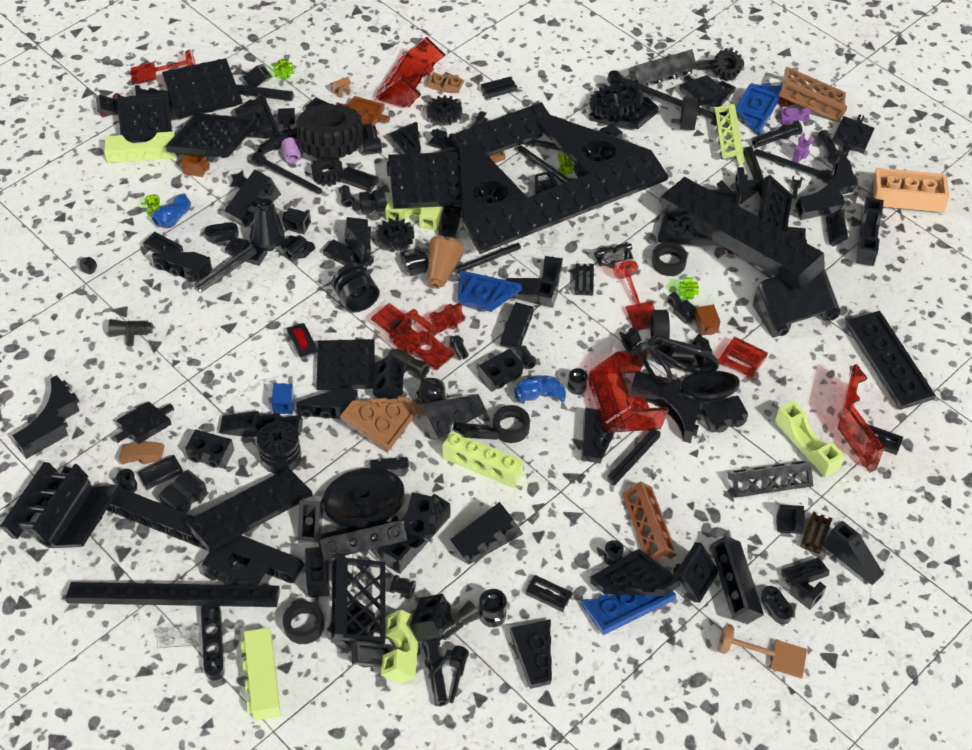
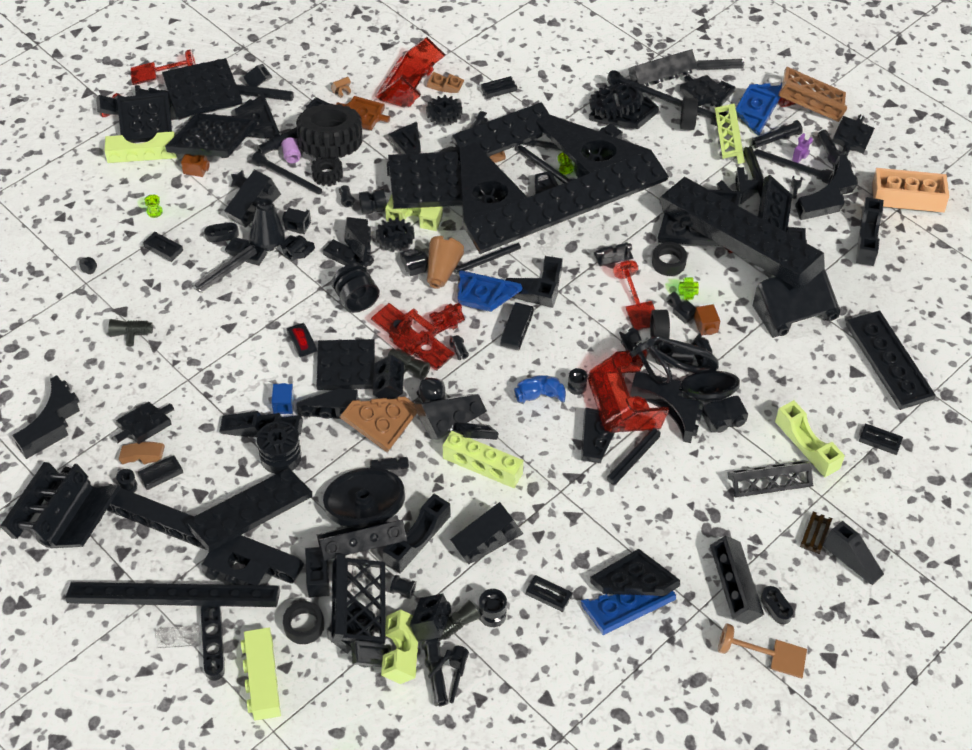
blue animal [151,193,191,228] -> none
black slope [152,252,212,283] -> none
black brick [158,469,207,513] -> none
black brick [185,429,234,469] -> none
clear neon green gear [273,59,294,80] -> none
black plate [278,108,295,133] -> none
black slope [298,495,324,542] -> none
black tile [340,166,379,192] -> none
black piece [362,123,382,155] -> none
black brick [404,492,442,542] -> none
black hinge [429,129,456,149] -> none
black slope [438,206,462,237] -> none
black brick [478,348,523,392] -> none
black tyre [493,405,530,443] -> none
black wing [510,619,552,689] -> none
black pin [516,345,536,369] -> none
black tile [575,263,594,296] -> none
black bush [604,540,624,566] -> none
dark orange fence [622,481,677,560] -> none
black tile [673,542,718,603] -> none
black tyre [712,48,743,81] -> none
clear red plate [718,336,768,380] -> none
black panel [776,504,805,534] -> none
medium lavender plate [780,108,811,125] -> none
black tile [782,557,829,588] -> none
black panel [790,582,827,610] -> none
black plate [826,209,848,247] -> none
clear red windscreen [837,364,885,473] -> none

